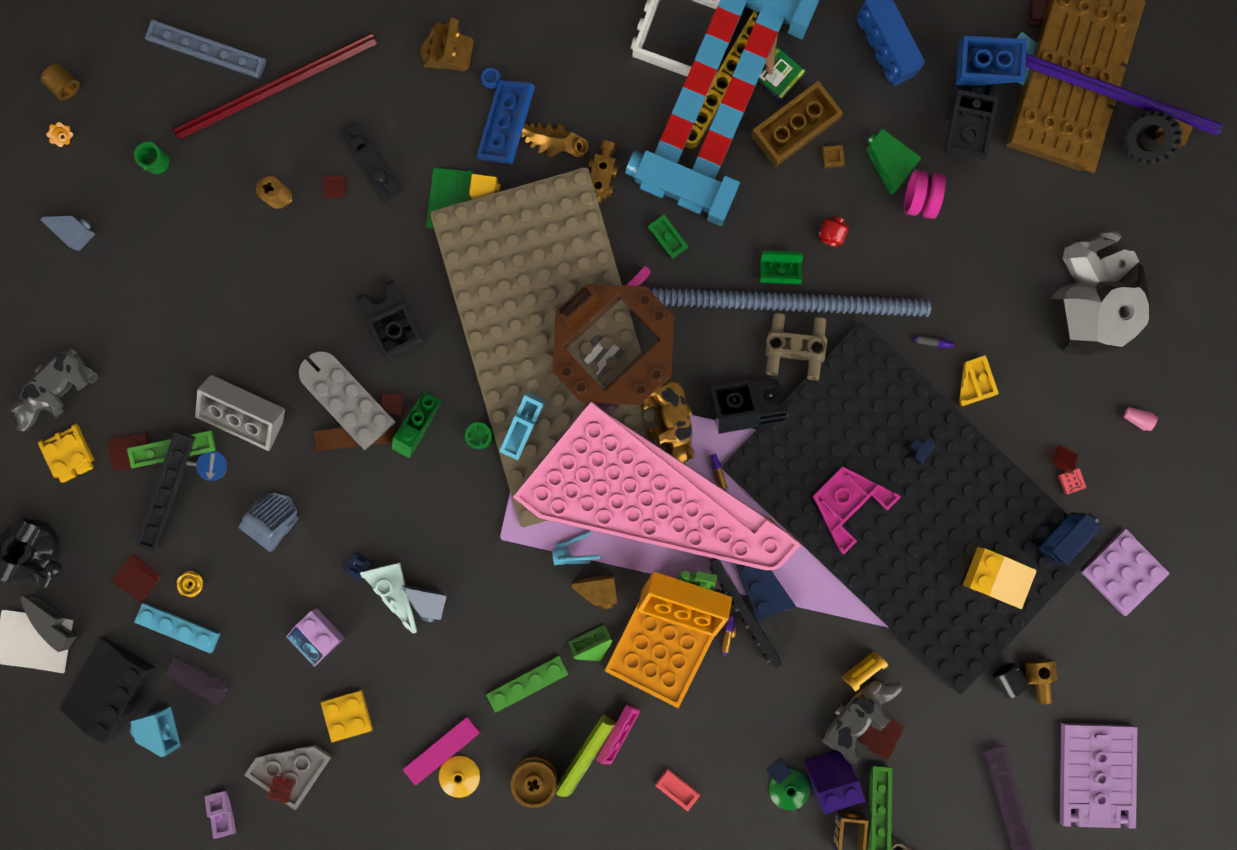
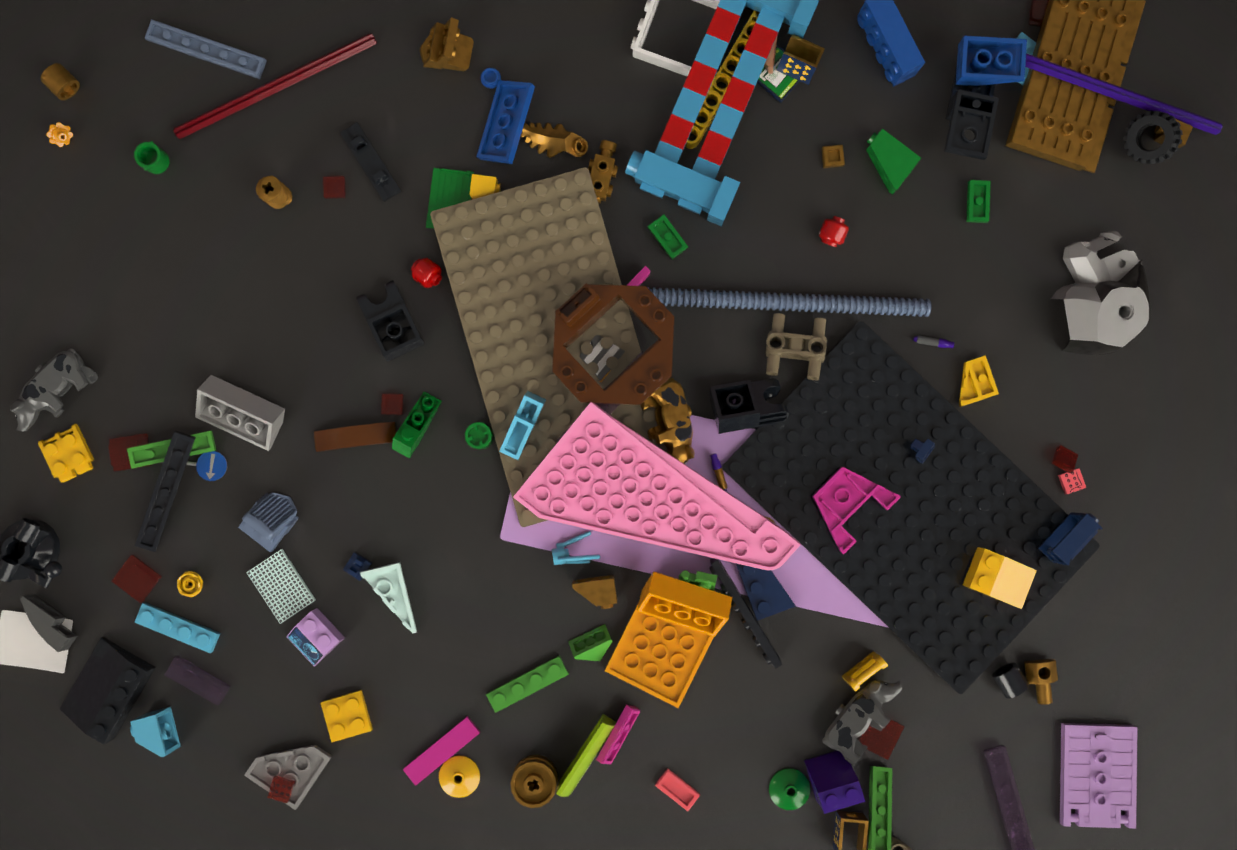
sand blue slope [41,216,95,251] -> none
lavender slope [204,791,236,839] -> none
light grey plate [299,352,395,451] -> none
slope [402,585,446,622] -> none
piece [721,615,736,656] -> none
pearl gold brick [750,81,843,168] -> none
green bracket [760,250,803,284] -> none
dark blue sticker [767,759,792,785] -> none
dark pink wheel [904,169,946,219] -> none
lavender plate [1080,529,1170,616] -> none
bright pink cone [1123,407,1158,431] -> none
none -> light aqua tile [246,549,316,624]
none -> red head [411,258,442,288]
none -> piece [777,35,825,85]
none -> green plate [967,180,991,223]

